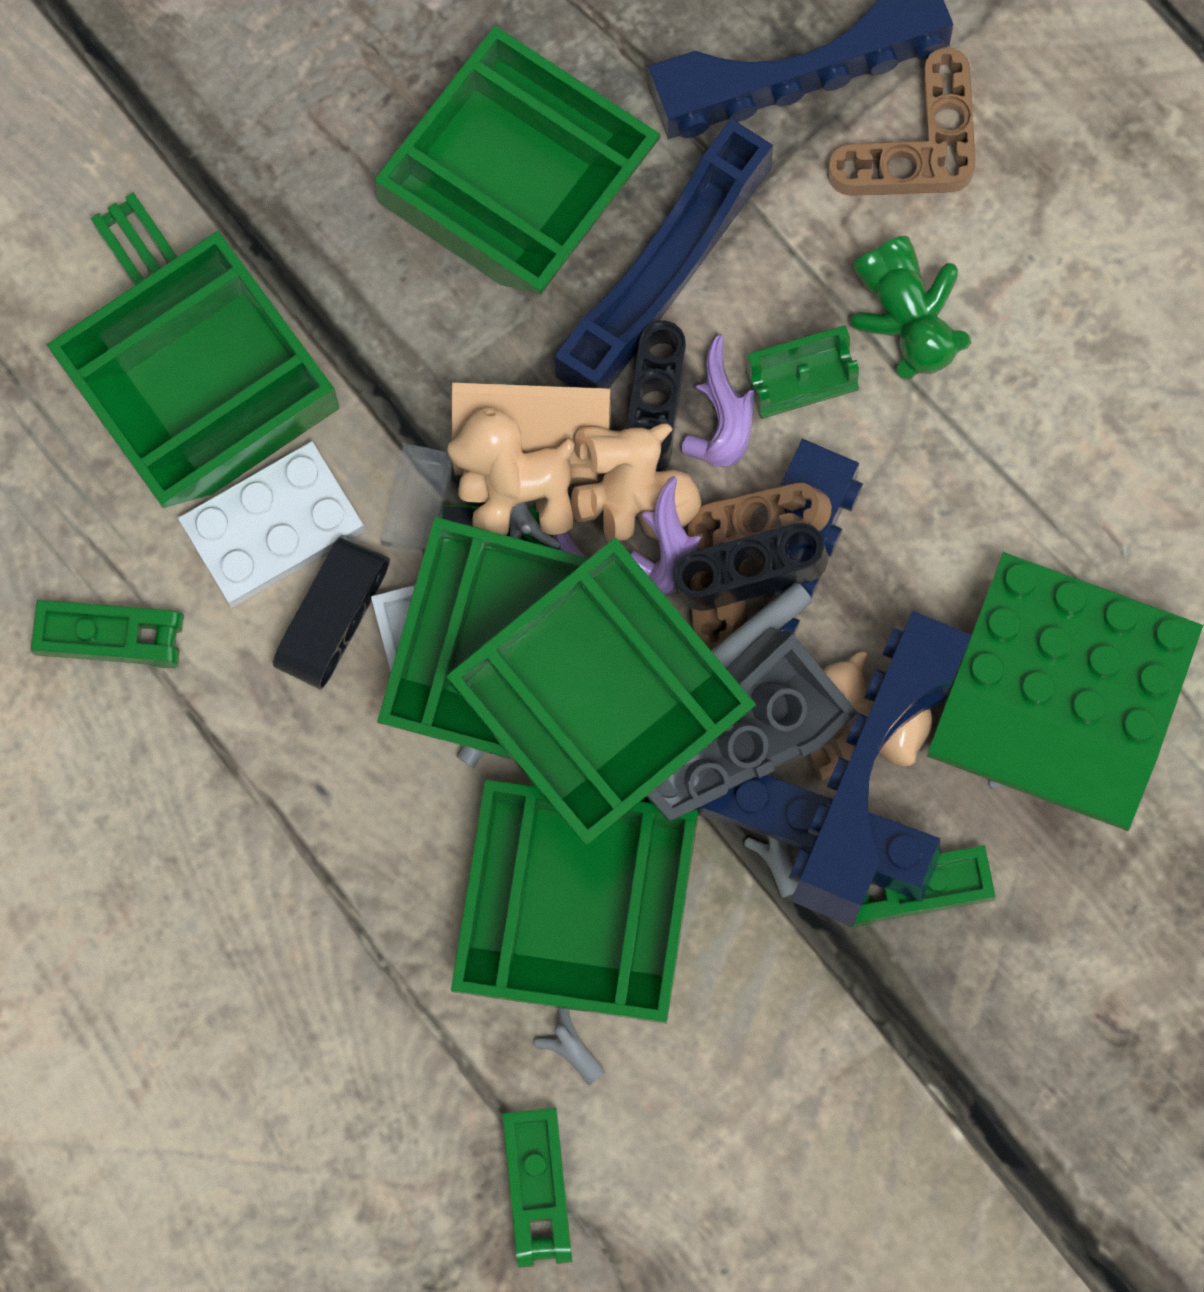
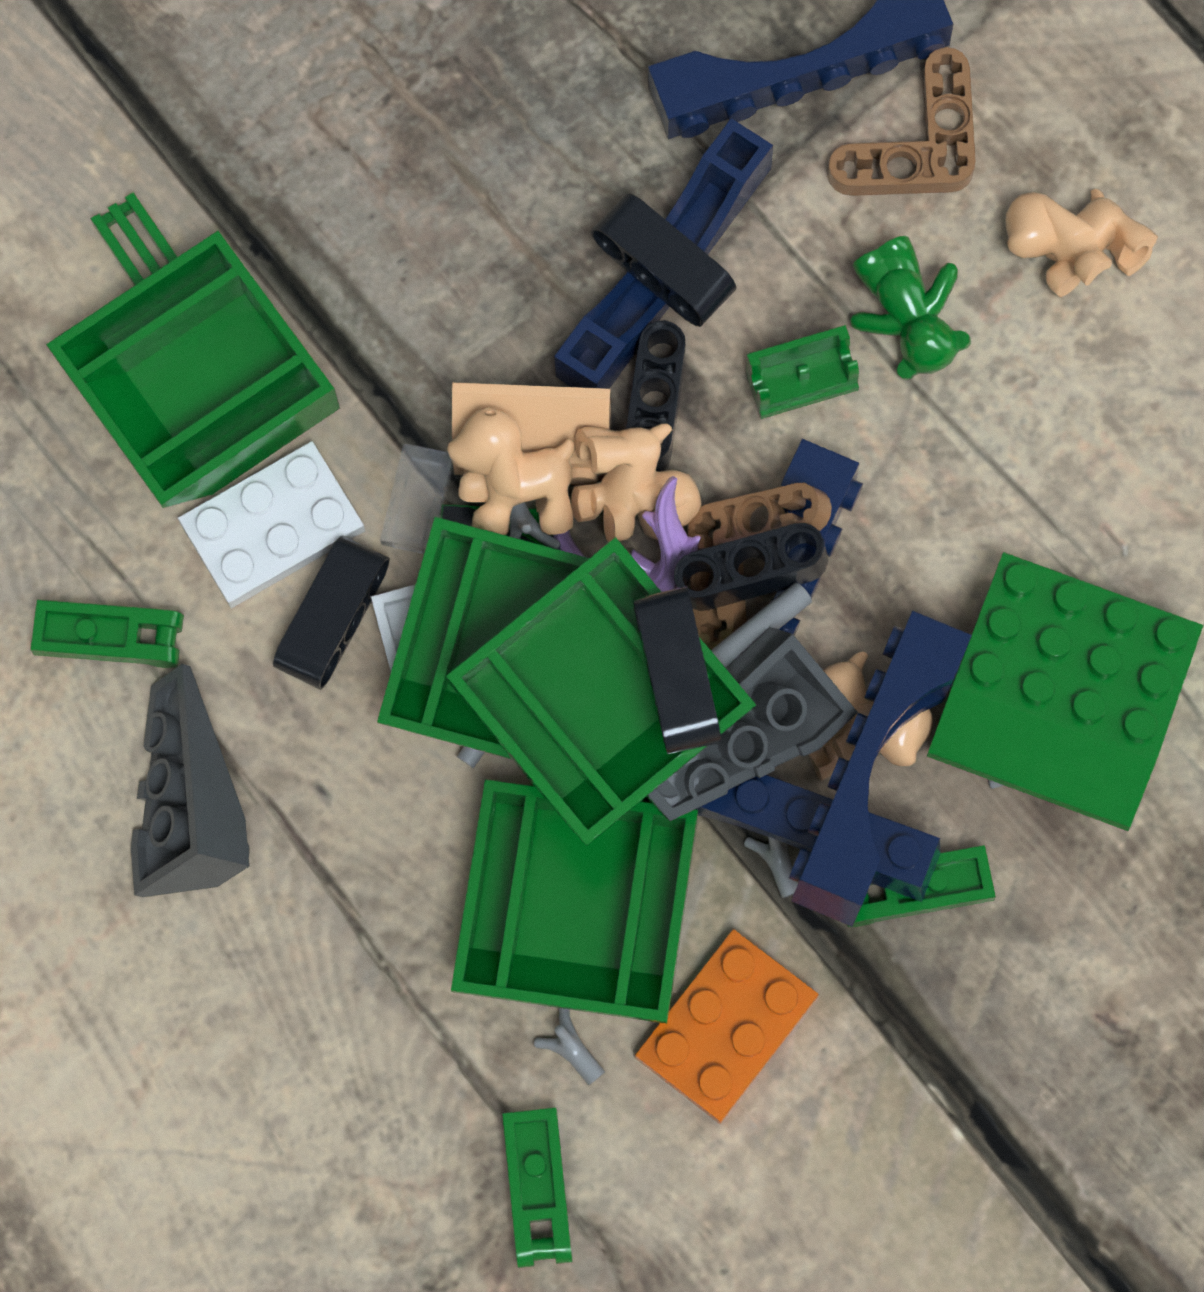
green slope [374,26,660,295] -> none
lavender piece [682,335,754,467] -> none
none -> dark grey wedge [131,664,250,897]
none -> black beam [591,194,737,327]
none -> black beam [632,586,722,754]
none -> orange plate [635,929,819,1124]
none -> light nougat animal [1006,189,1158,297]

